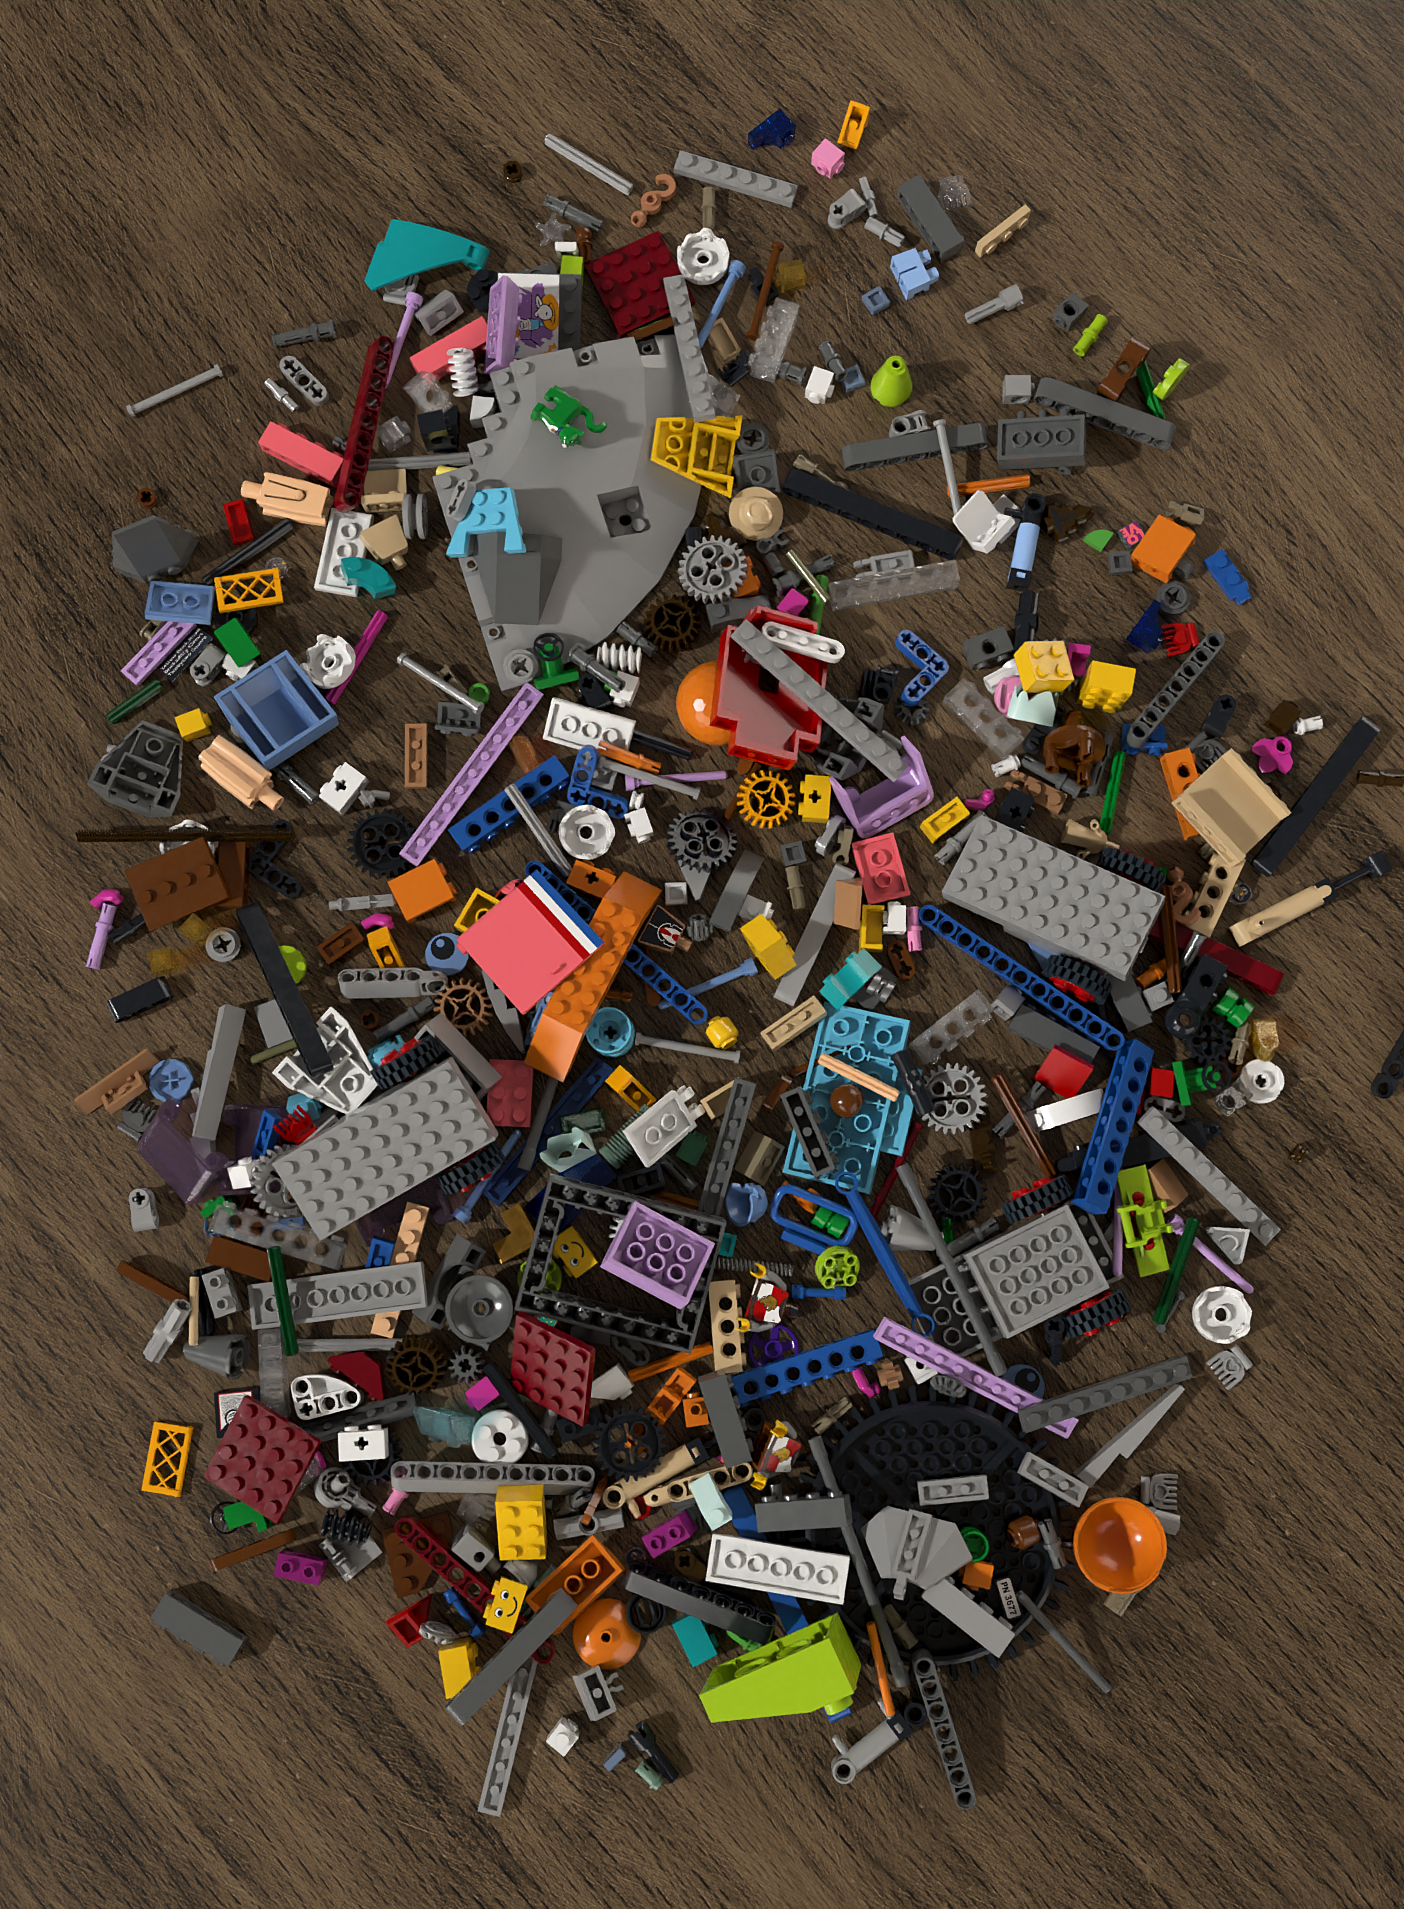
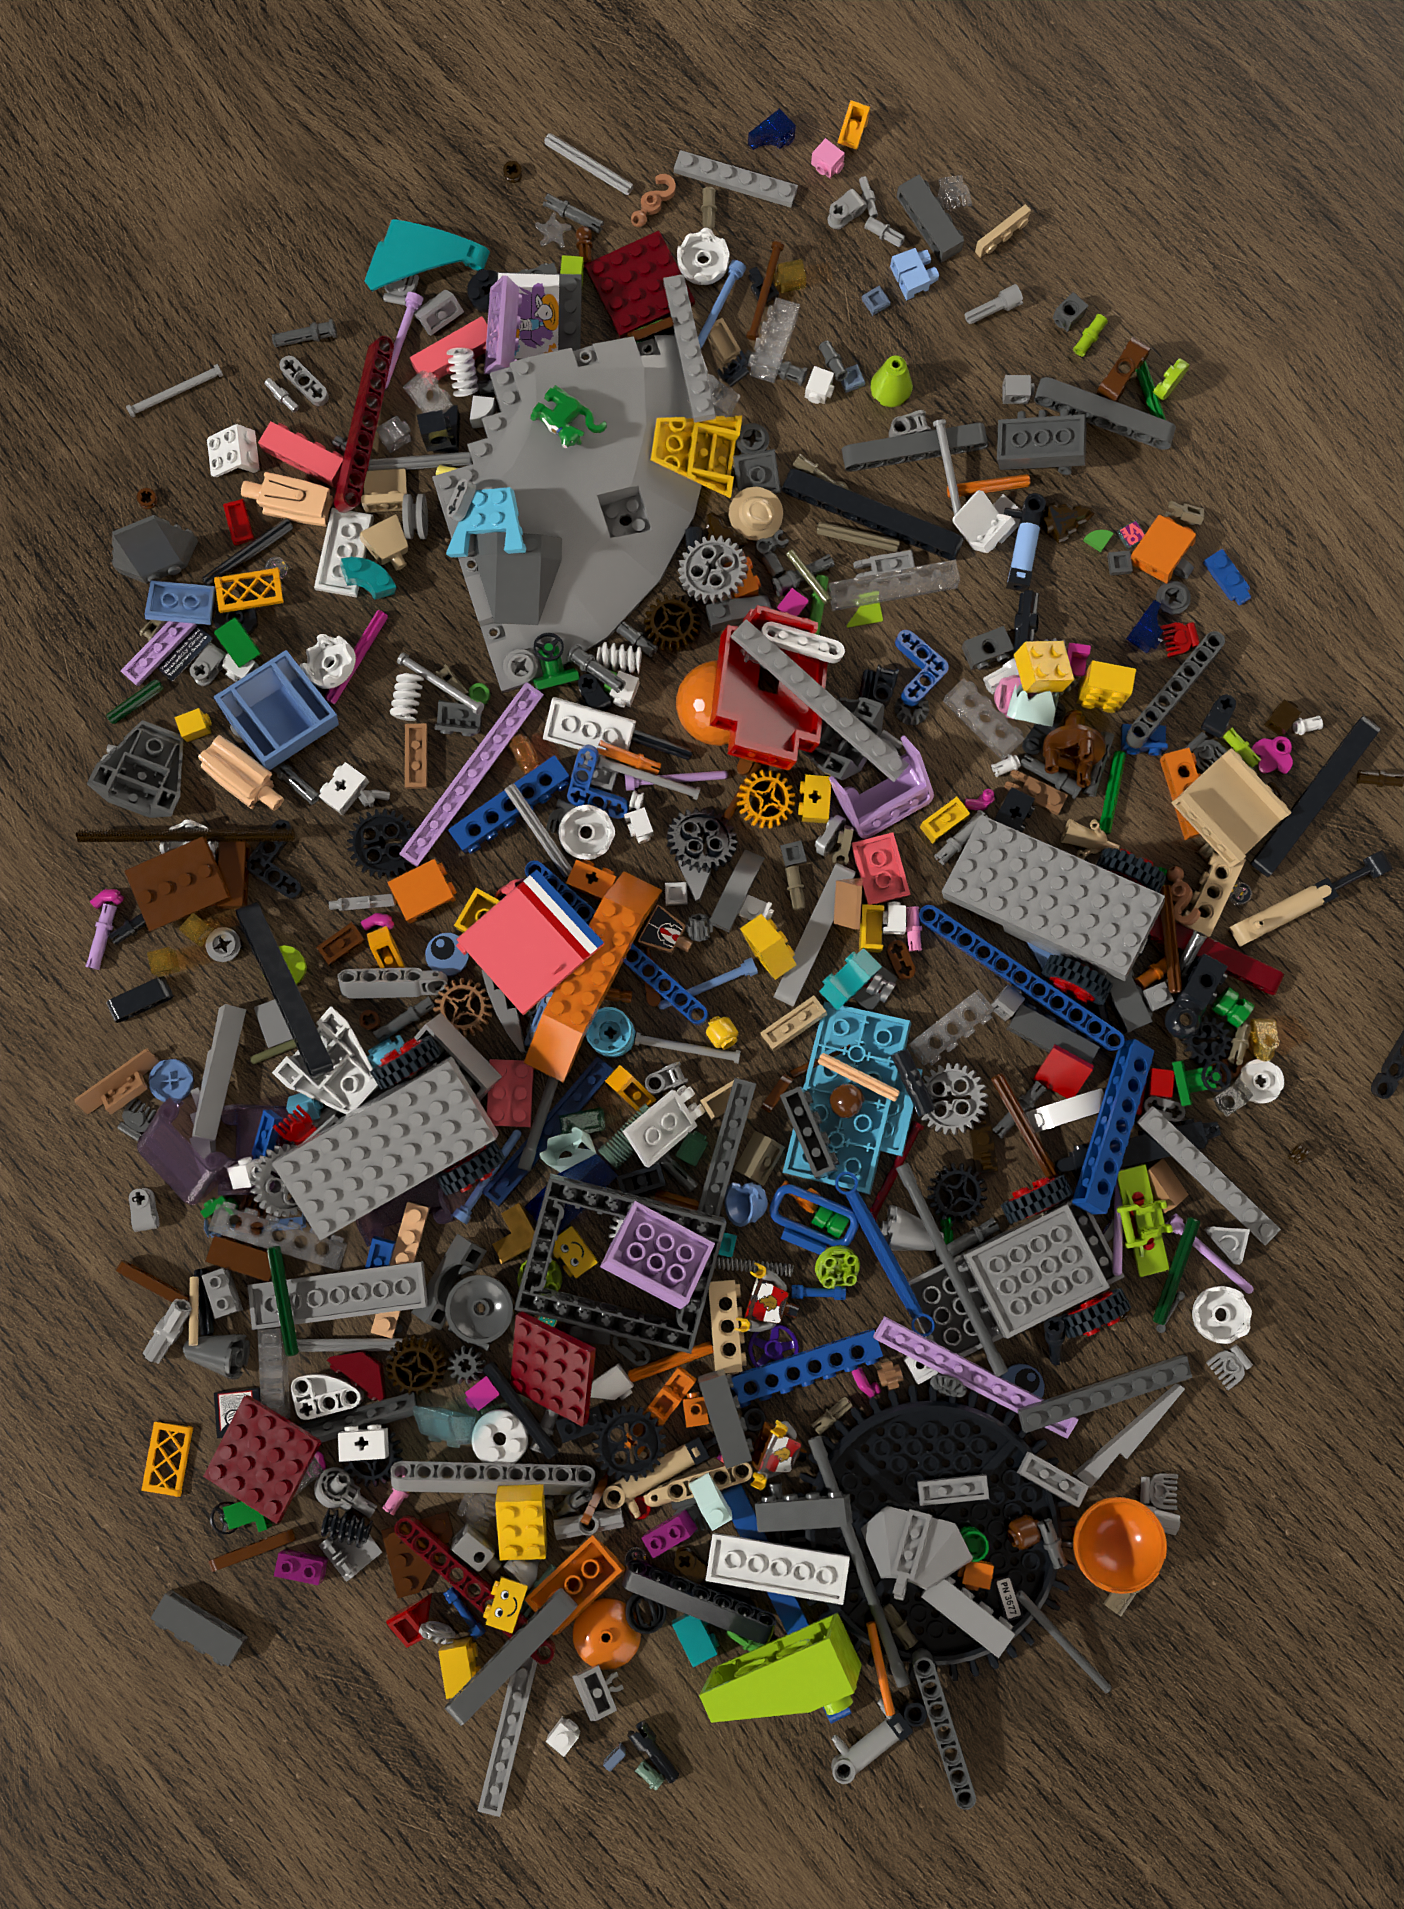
white tile [555,242,579,259] -> none
none -> white bracket [207,424,260,477]
none -> white piece [390,673,424,721]
none -> light grey piece [645,1061,689,1095]
none -> dark tan axle [817,522,900,552]
none -> lime sticker [847,601,883,628]
none -> lime pin [1222,727,1262,768]

